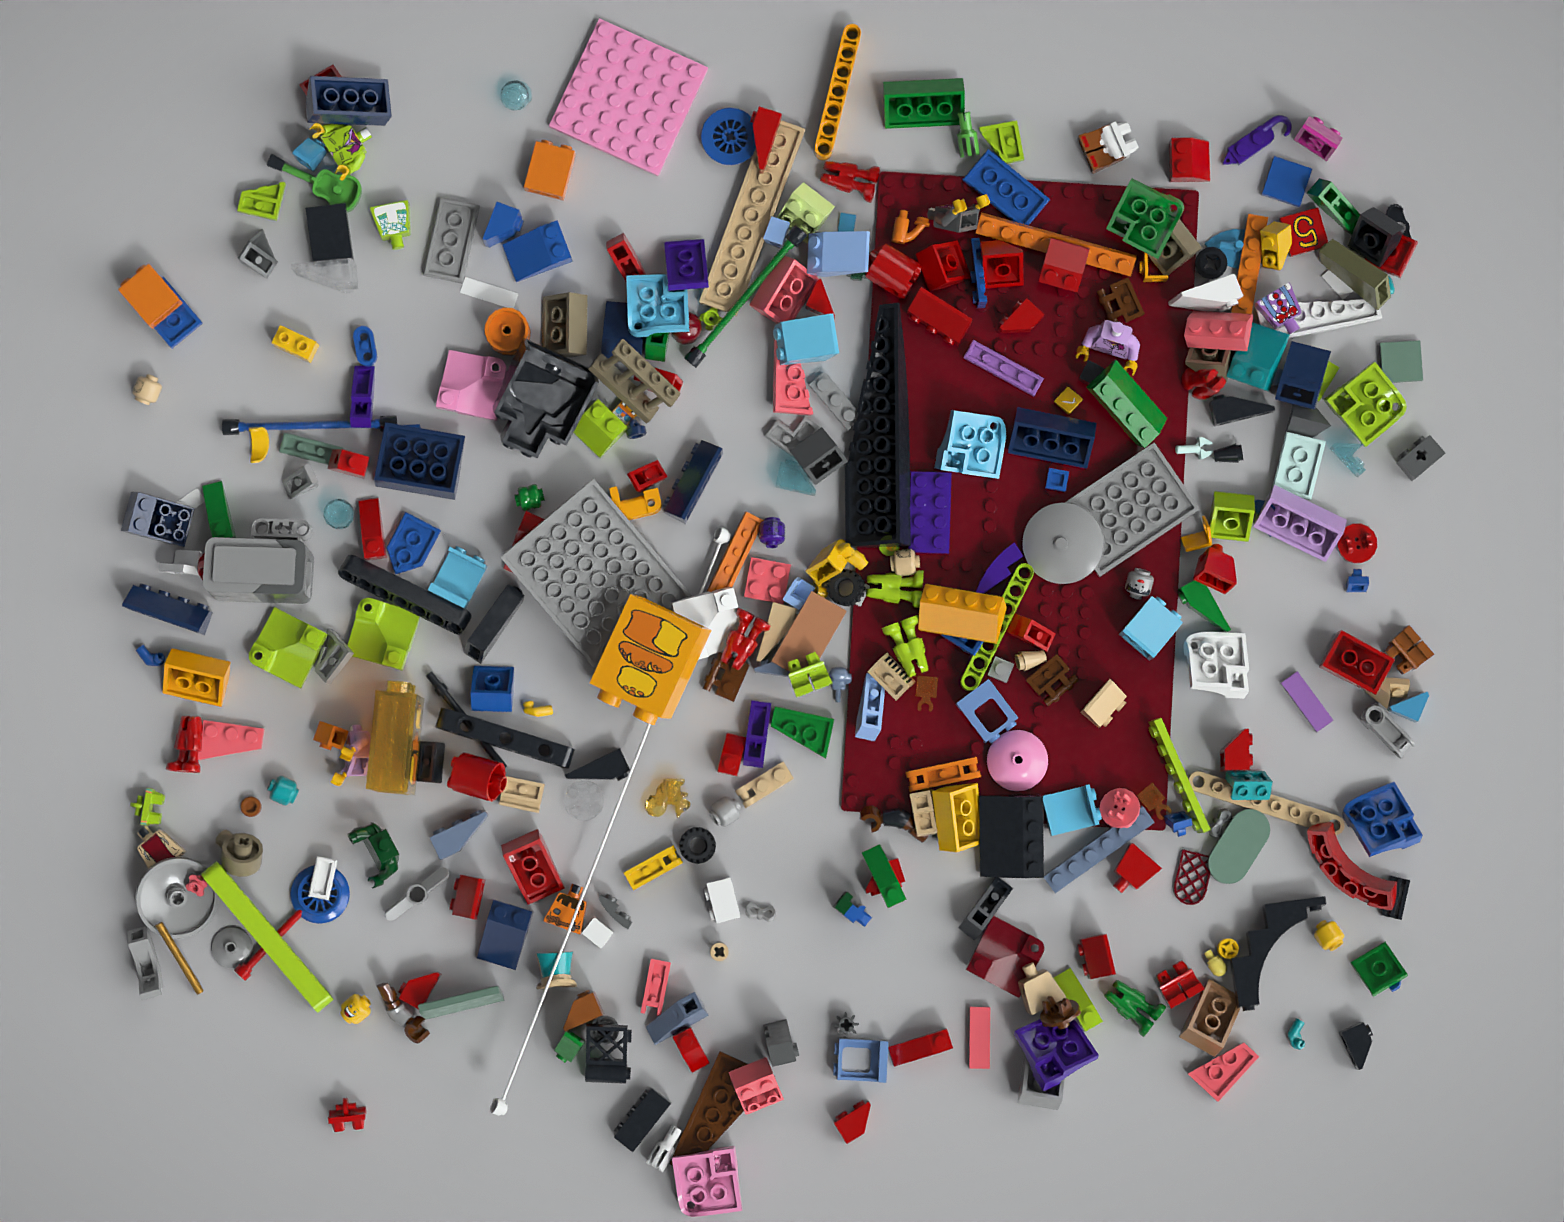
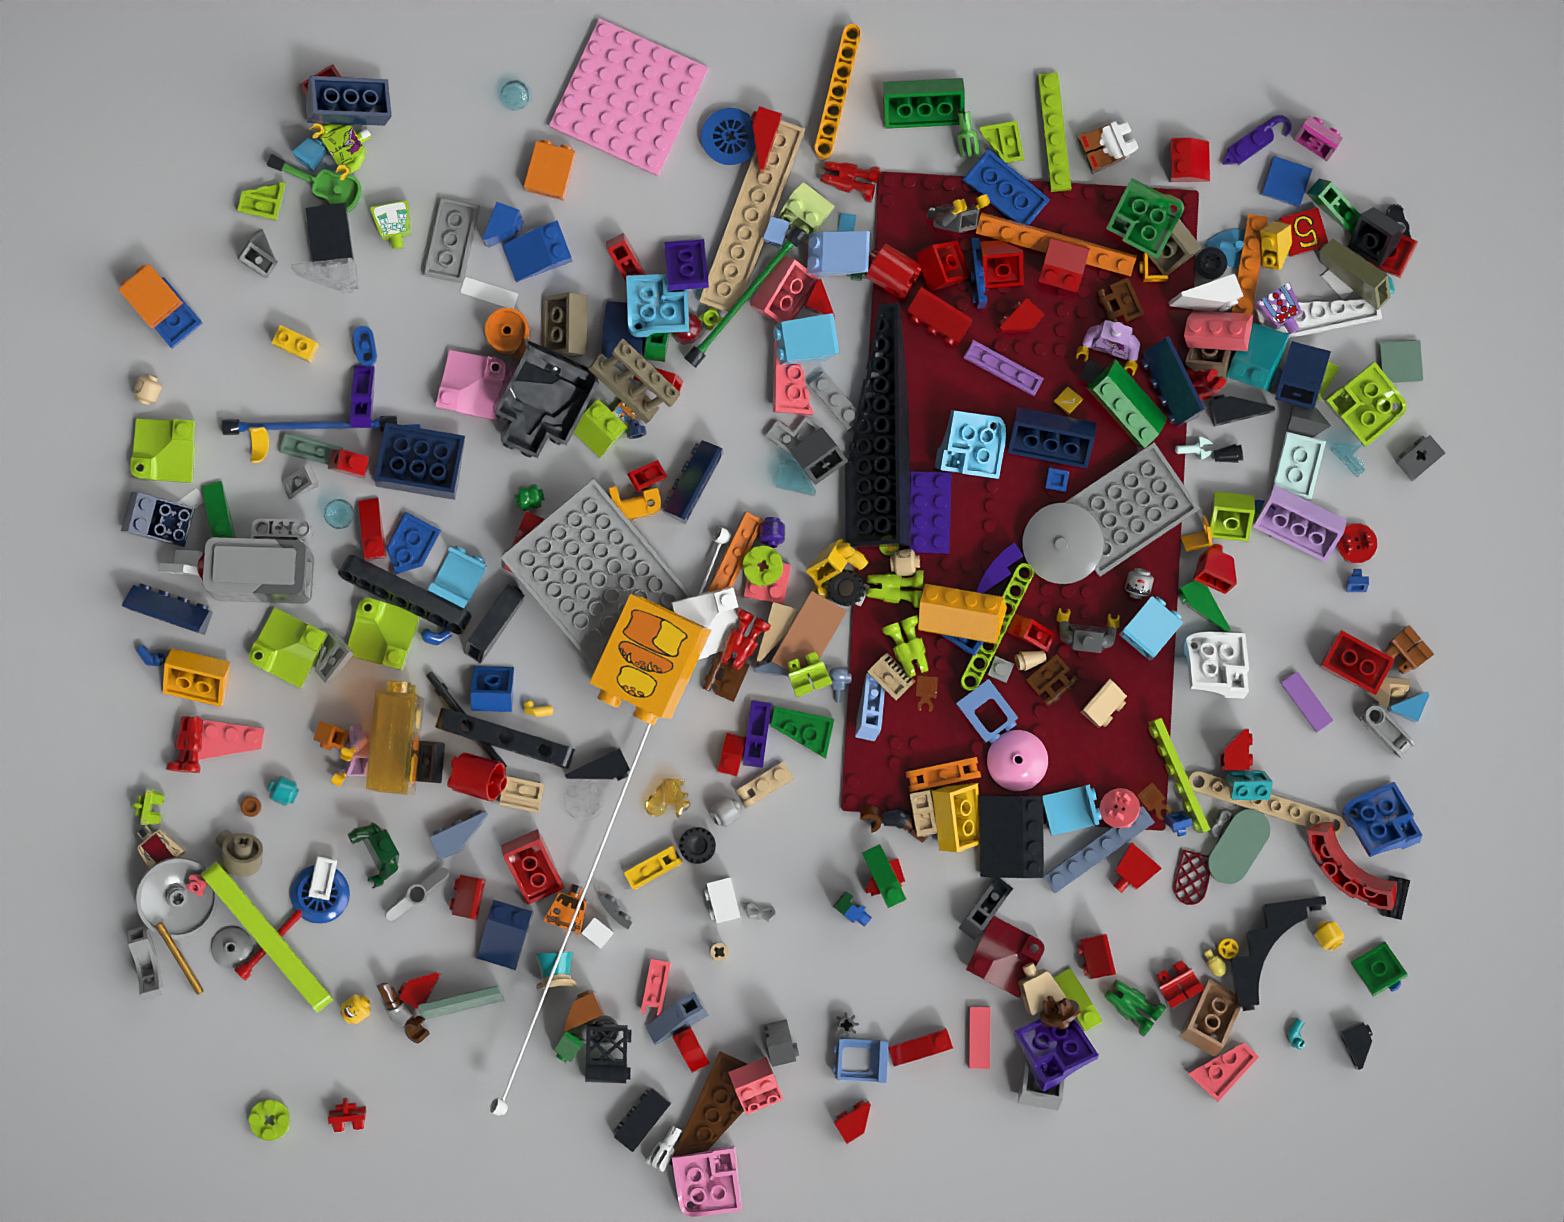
light blue panel [783,577,815,610] -> none
orange plant [891,210,930,244] -> none
none -> lime slope [130,418,196,483]
none -> lime plate [248,1099,290,1141]
none -> blue arm [421,629,452,645]
none -> lime plate [743,546,783,587]
none -> lime plate [1038,72,1071,192]
none -> dark grey torso [1056,608,1120,653]
none -> dark blue slope [1140,336,1205,428]

